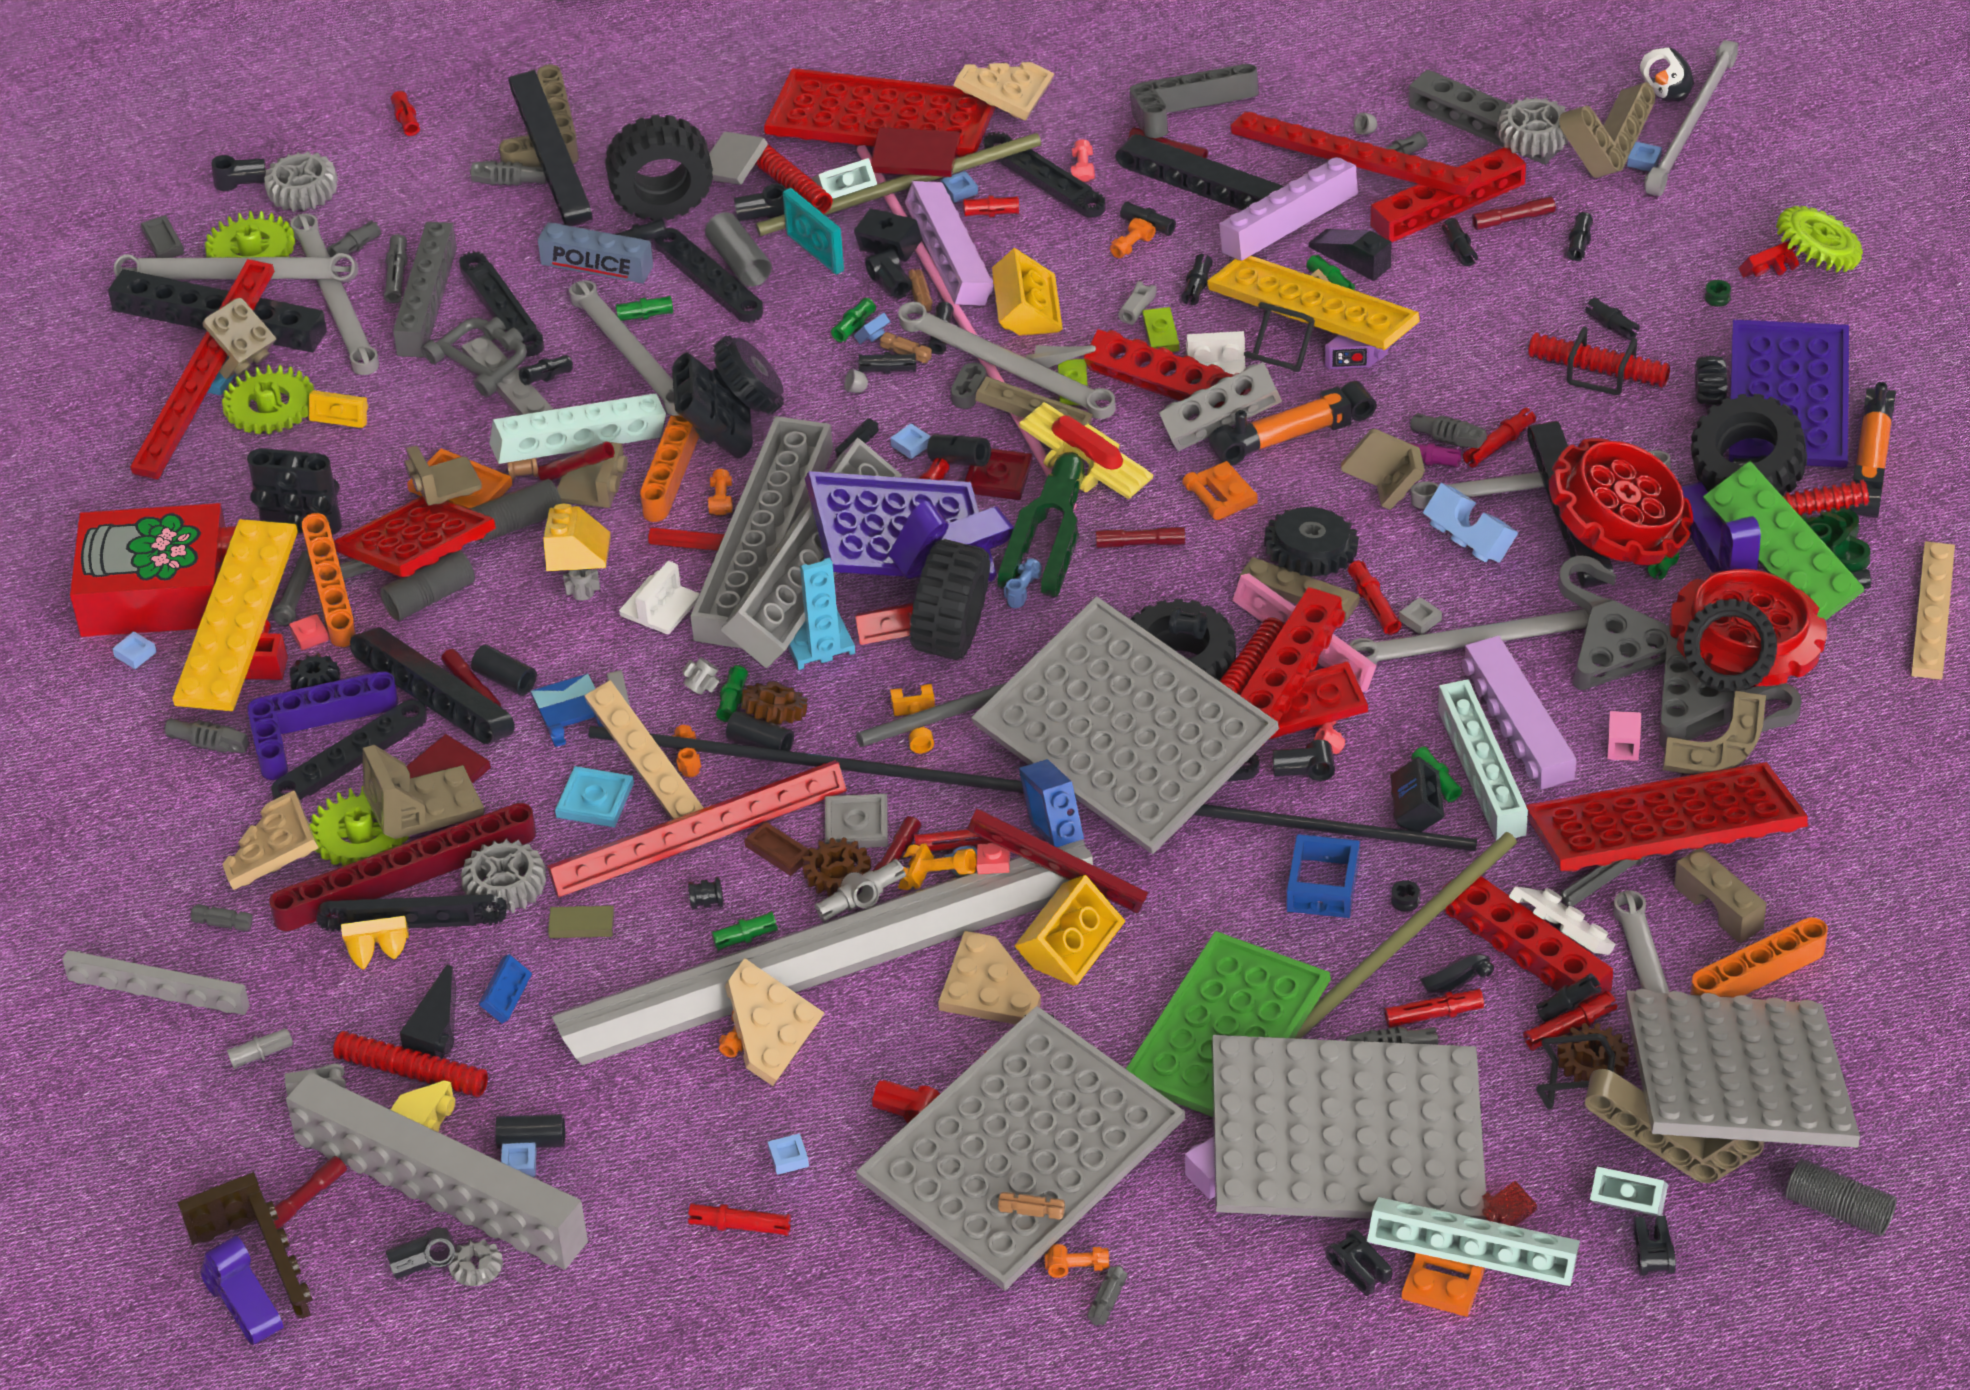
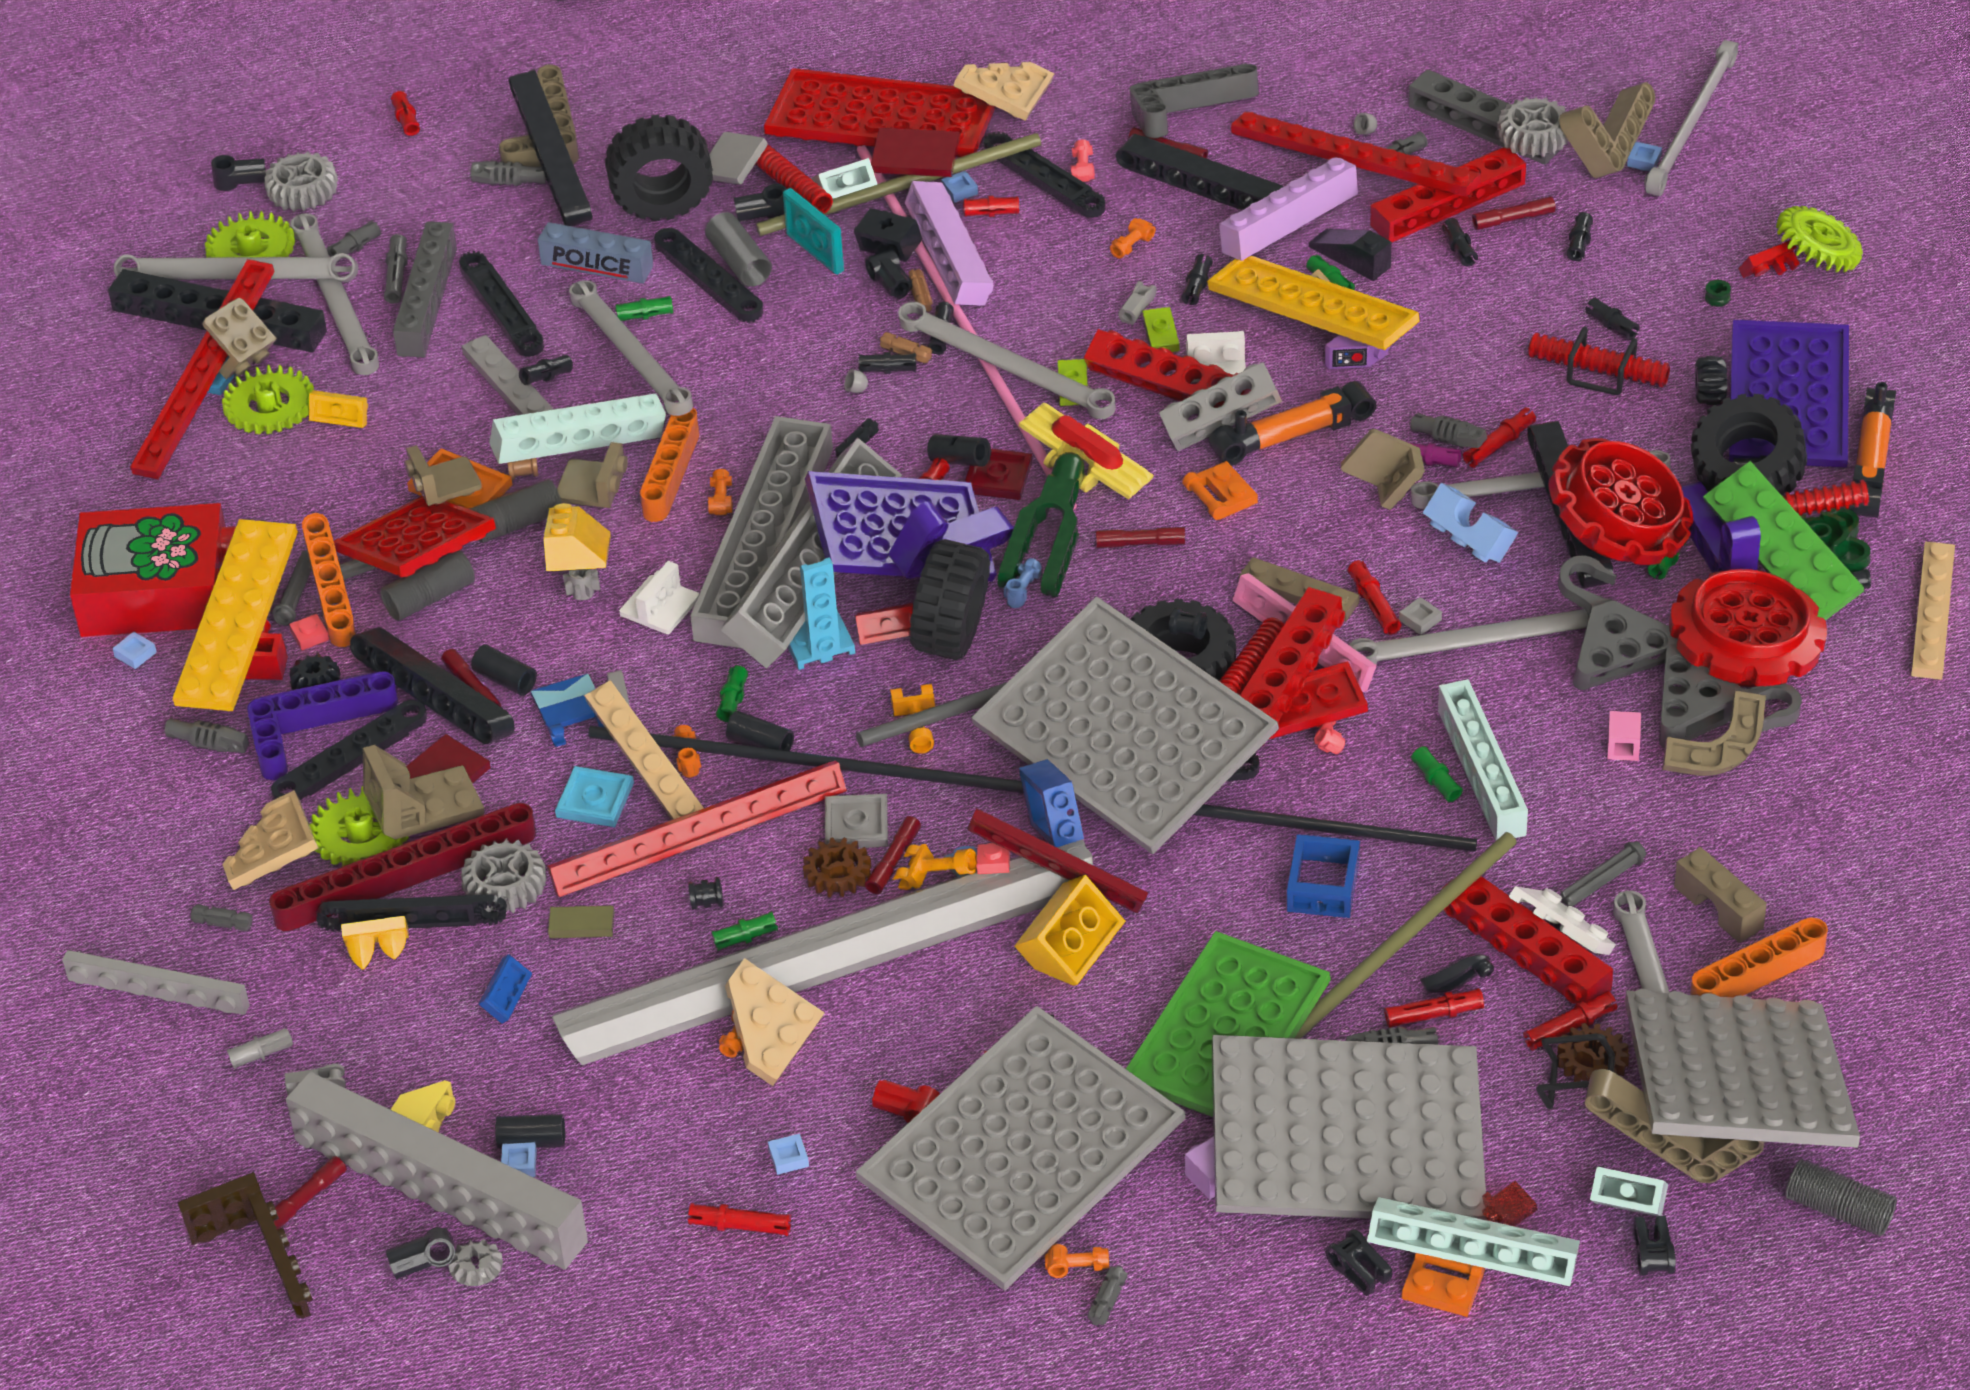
dark grey tile [140,215,185,258] -> none
dark purple beam [200,1236,284,1345] -> none
black connector [247,448,342,535] -> none
red piece [333,1031,488,1097] -> none
black slope [400,965,456,1060] -> none
dark grey bar [421,317,527,398] -> none
dark red piece [538,441,615,481] -> none
black pin [615,218,668,240] -> none
red axle [648,527,725,551] -> none
black connector [672,353,753,459] -> none
light grey gear [682,657,720,695] -> none
black gear [713,335,784,415] -> none
reddish brown gear [741,681,808,725] -> none
copper tile [744,822,809,876] -> none
light grey pin [814,859,906,922] -> none
green pin [831,298,876,343] -> none
medium blue plate [854,313,891,344] -> none
light blue plate [890,424,931,459] -> none
red pin [914,829,992,852] -> none
tan plate [938,931,1041,1024] -> none
dark grey beam [951,363,986,409] -> none
dark tan plate [975,376,1093,426] -> none
yellow slope [992,248,1063,336] -> none
medium nougat axle [998,1192,1065,1219] -> none
light grey piece [1025,345,1096,368] -> none
black pin [1120,201,1176,236] -> none
black piece [1244,302,1315,372] -> none
black gear [1264,507,1359,576] -> none
black piece [1272,739,1335,781] -> none
black brick [1390,756,1444,832] -> none
black bush [1391,880,1420,912] -> none
lavender brick [1462,636,1576,790] -> none
red plate [1526,762,1808,871] -> none
black pin [1536,973,1602,1022] -> none
piece [1640,48,1694,102] -> none
black tyre [1684,599,1777,693] -> none

